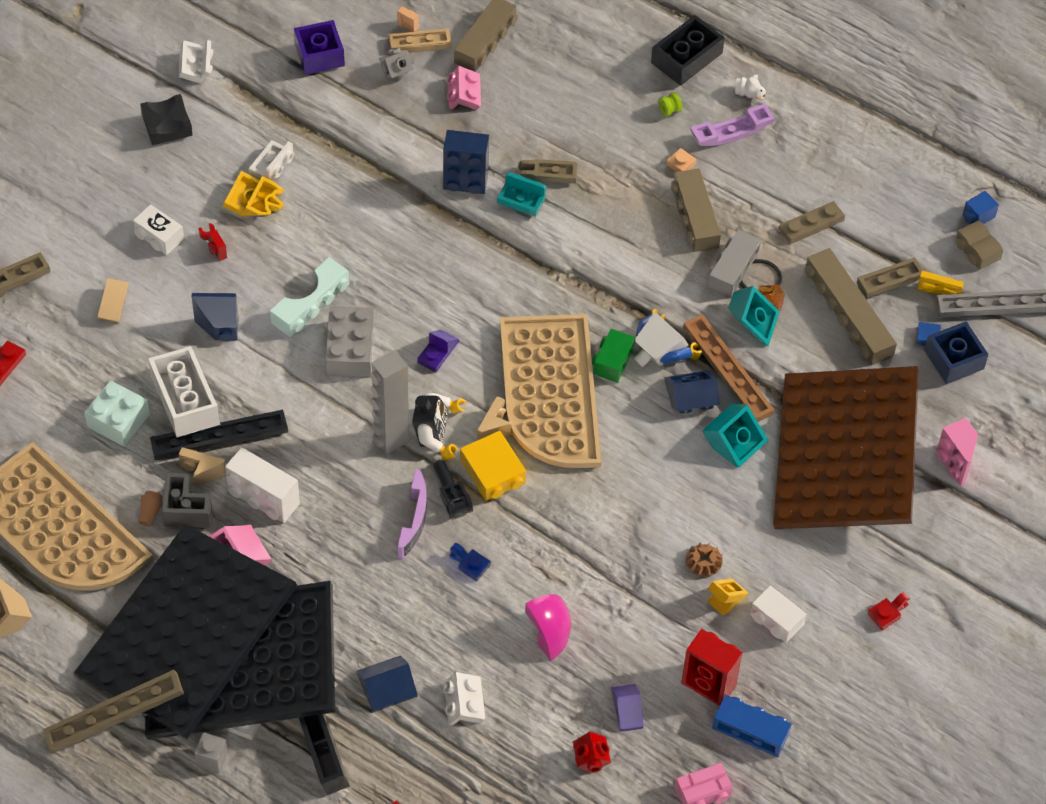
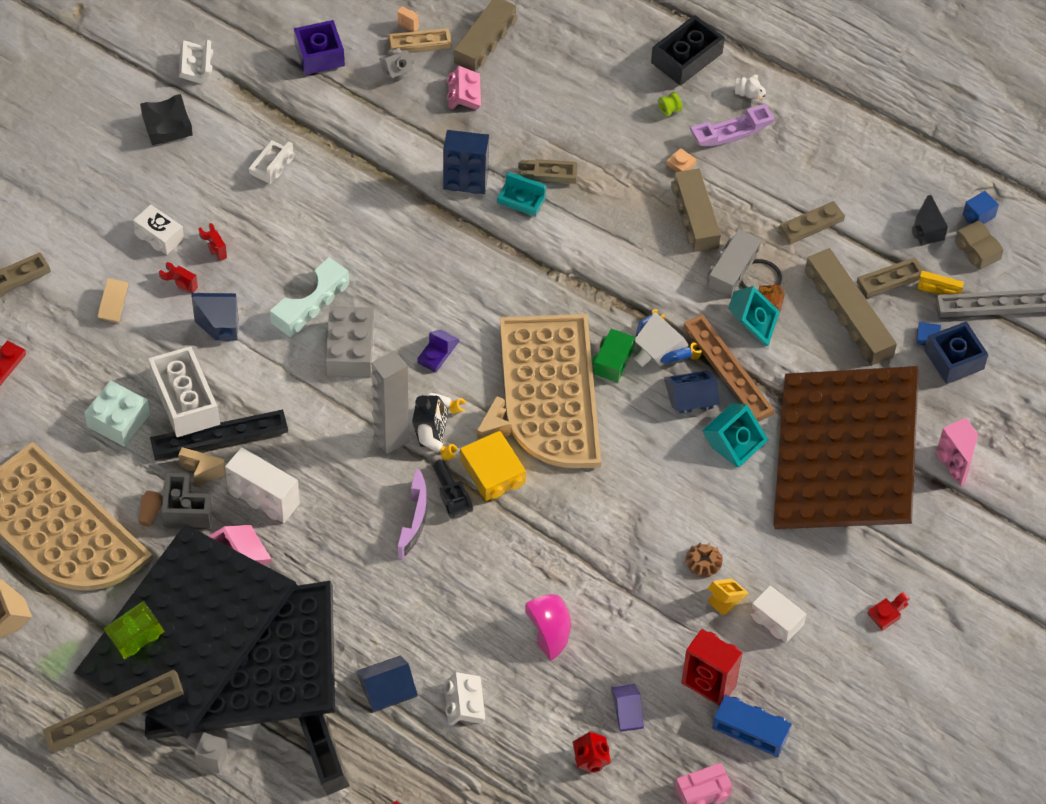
yellow plate [223,171,285,217] -> none
clear blue plate [449,542,491,582] -> none
none -> clear neon green brick [104,601,165,659]
none -> red plate [159,262,198,293]
none -> black slope [912,195,948,246]

